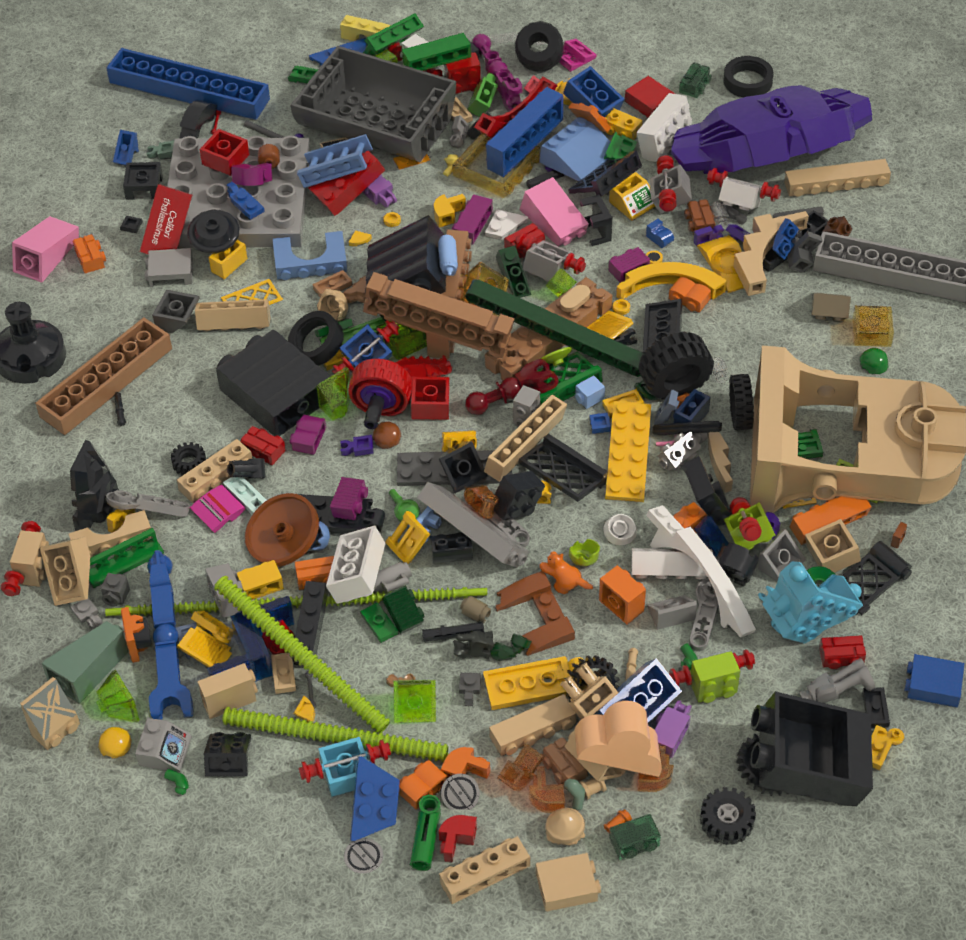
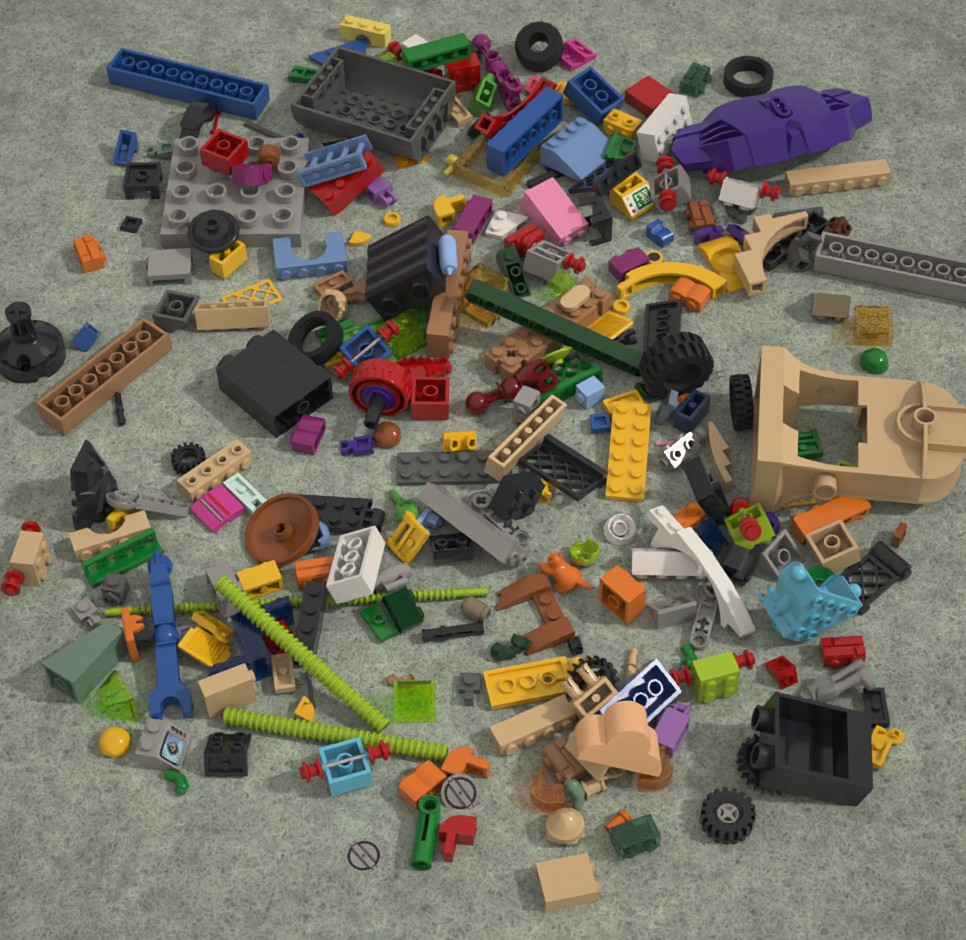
bright pink slope [12,216,79,282] -> none
tan slope [20,677,80,750] -> none
tan slope [40,537,90,606] -> none
red tile [140,184,193,255] -> none
blue hinge [226,182,265,220] -> none
black piece [227,458,266,479] -> none
red brick [240,426,286,466] -> none
clear neon green slope [317,367,350,421] -> none
magenta brick [330,477,368,521] -> none
blue wing [350,756,400,841] -> none
green fence [363,13,424,57] -> none
medium nougat brick [363,272,514,358] -> none
black slope [438,441,488,493] -> none
tan brick [439,836,530,904] -> none
light grey plate [449,115,469,148] -> none
pearl dark grey animal [453,631,494,659] -> none
clear orange piece [464,485,498,519] -> none
clear orange brick [497,744,545,791] -> none
orange tile [568,103,611,133] -> none
black axle [652,421,722,435] -> none
blue slope [773,218,799,260] -> none
blue brick [904,654,965,708] -> none
none -> blue panel [71,322,101,352]
none -> black bush [567,636,583,656]
none -> red bracket [765,655,798,690]

